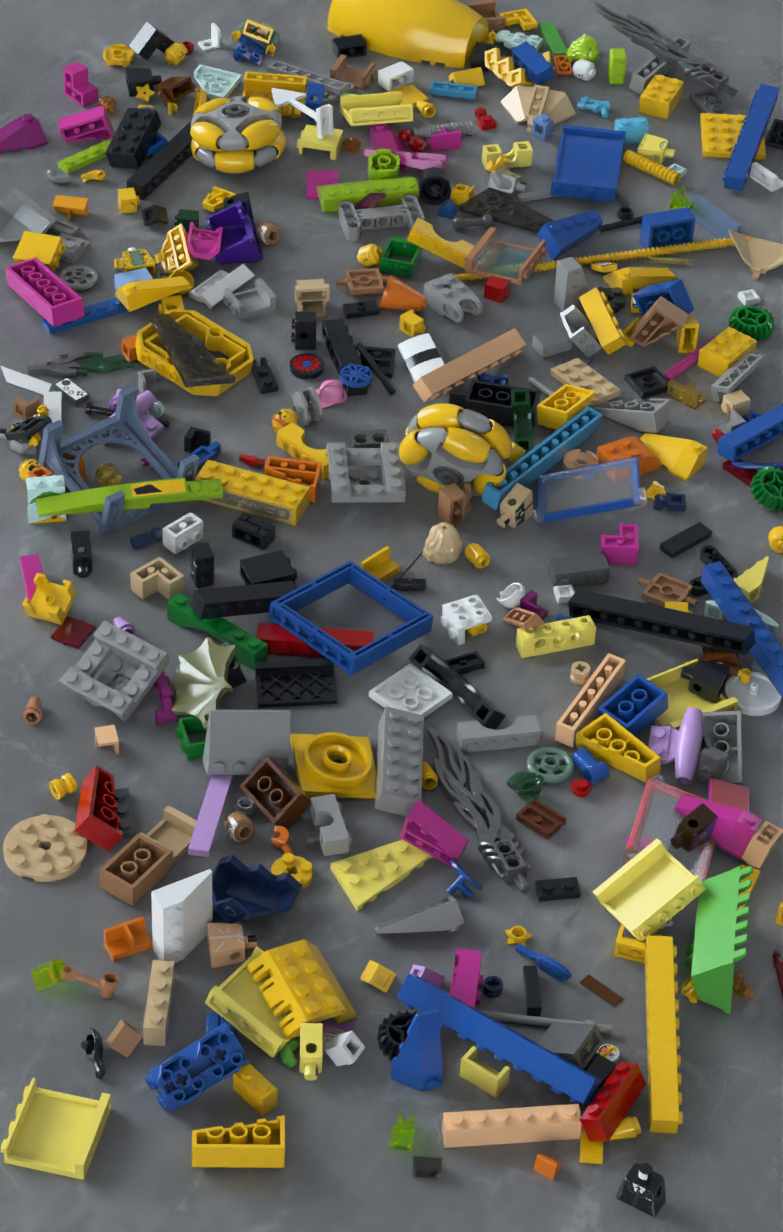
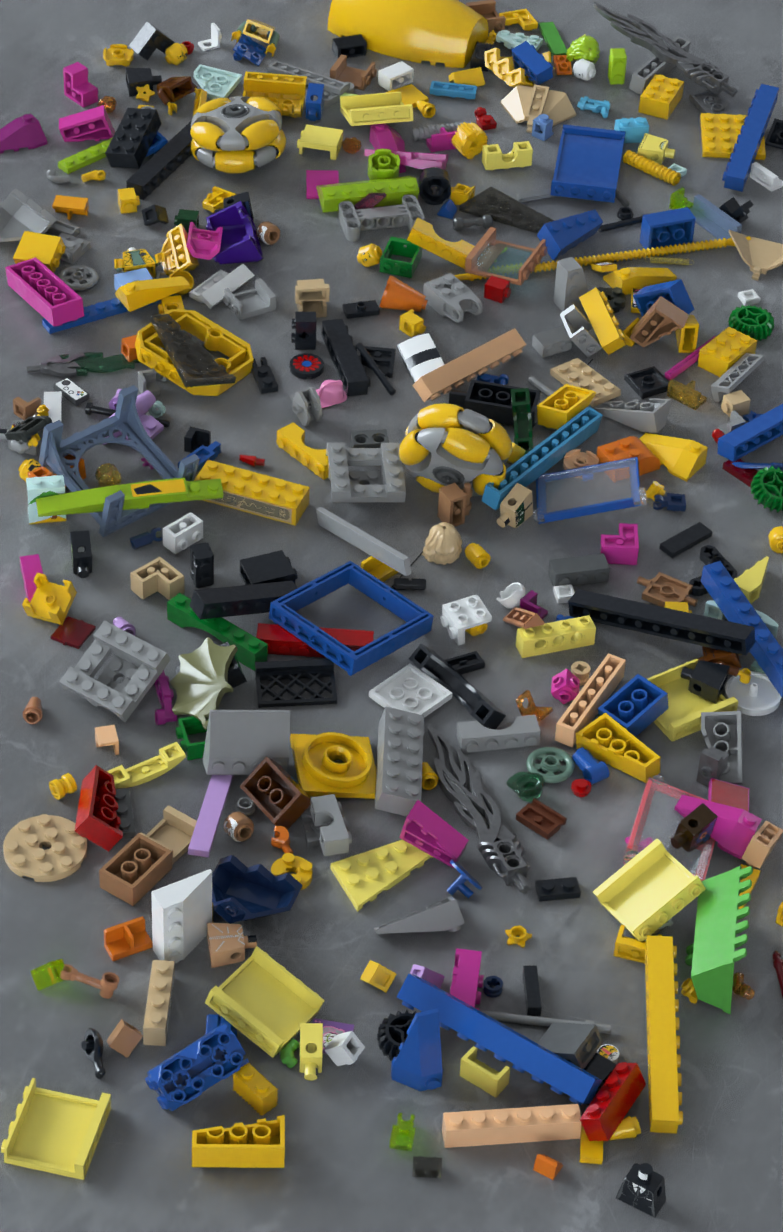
white sticker [1,366,52,395] -> none
black brick [232,512,276,550] -> none
yellow slope [247,939,358,1039] -> none
orange wedge [265,456,322,503] -> none
white piece [271,88,334,139] -> none
yellow head [272,408,298,433] -> none
medium nougat plate [336,268,393,296] -> none
blue wheel [340,363,373,388] -> none
red plate [398,129,428,153] -> none
light grey torso [486,156,528,194] -> none
blue piece [515,943,572,982] -> none
reddish brown sticker [579,975,623,1007] -> none
lavender plate [648,707,703,785] -> none
none -> light yellow slope [107,742,186,789]
none -> light grey tile [316,507,411,576]
none -> yellow brick [451,122,488,159]
none -> clear orange bracket [516,690,553,721]
none -> dark pink brick [551,669,580,704]
none -> black brick [719,197,754,223]

